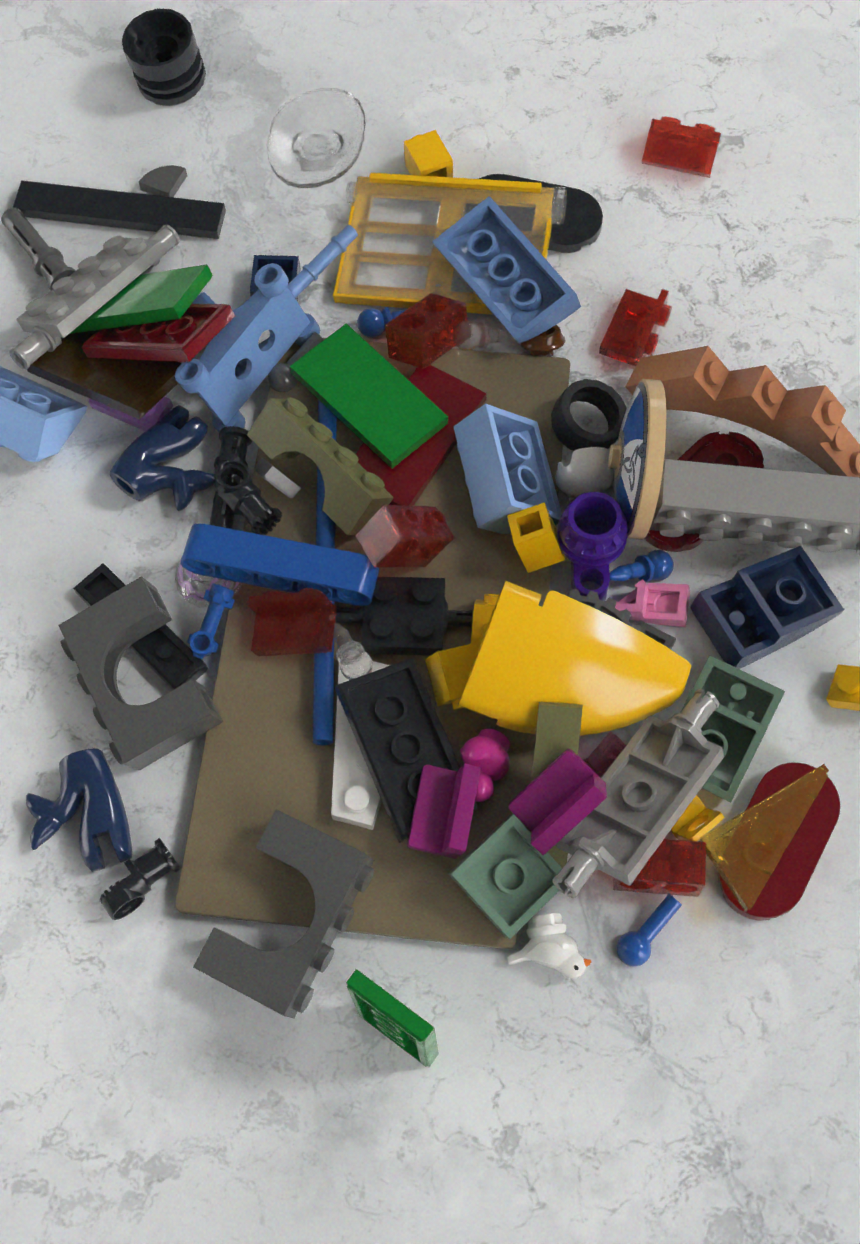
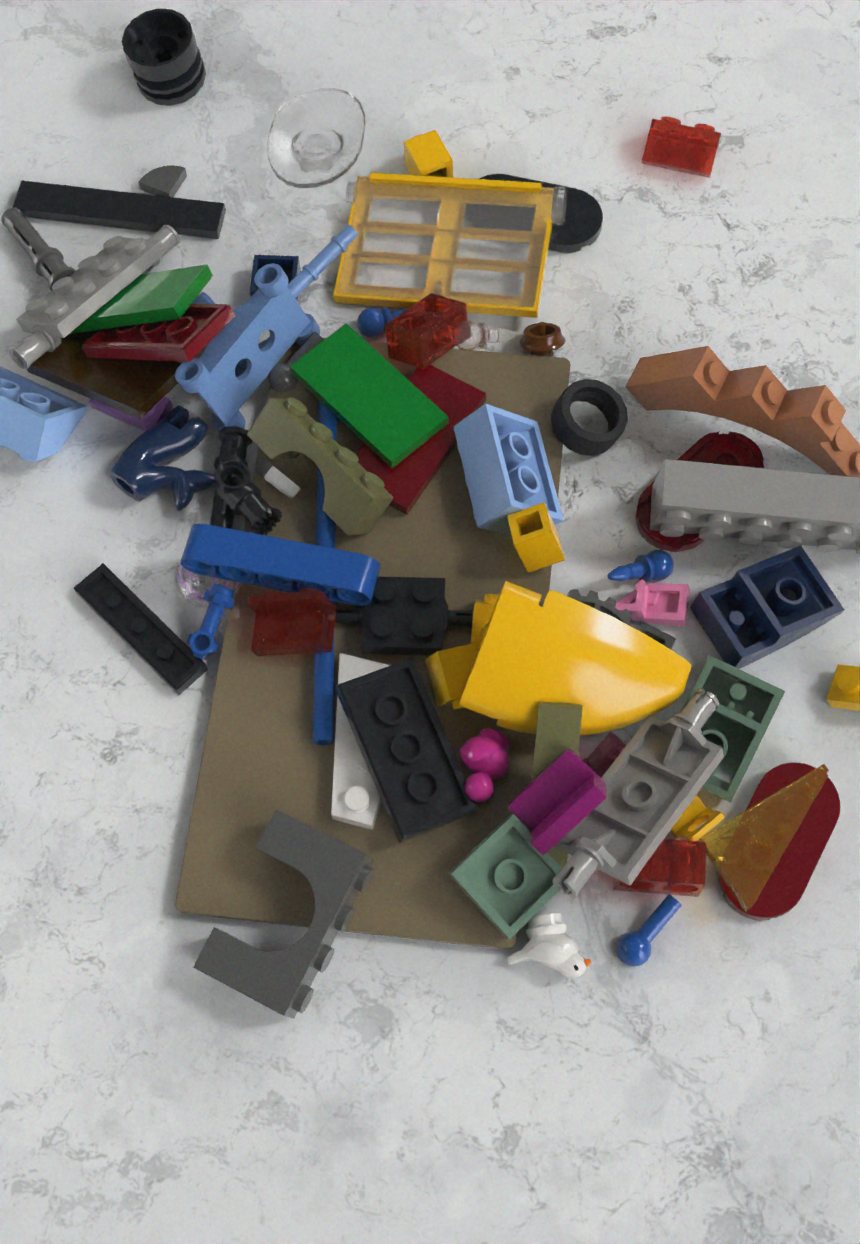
dark blue piece [26,748,132,872] -> none
dark grey arch [58,576,223,771] -> none
black connector [99,838,181,920] -> none
clear bar [333,624,373,680] -> none
green tile [346,969,438,1067] -> none
clear red brick [355,505,455,567] -> none
magenta panel [407,764,481,859] -> none
medium blue slope [432,196,581,344] -> none
white hair [555,447,614,498] -> none
dark purple beam [557,492,628,602] -> none
clear red bracket [599,289,672,366] -> none
dish [608,379,667,540] -> none

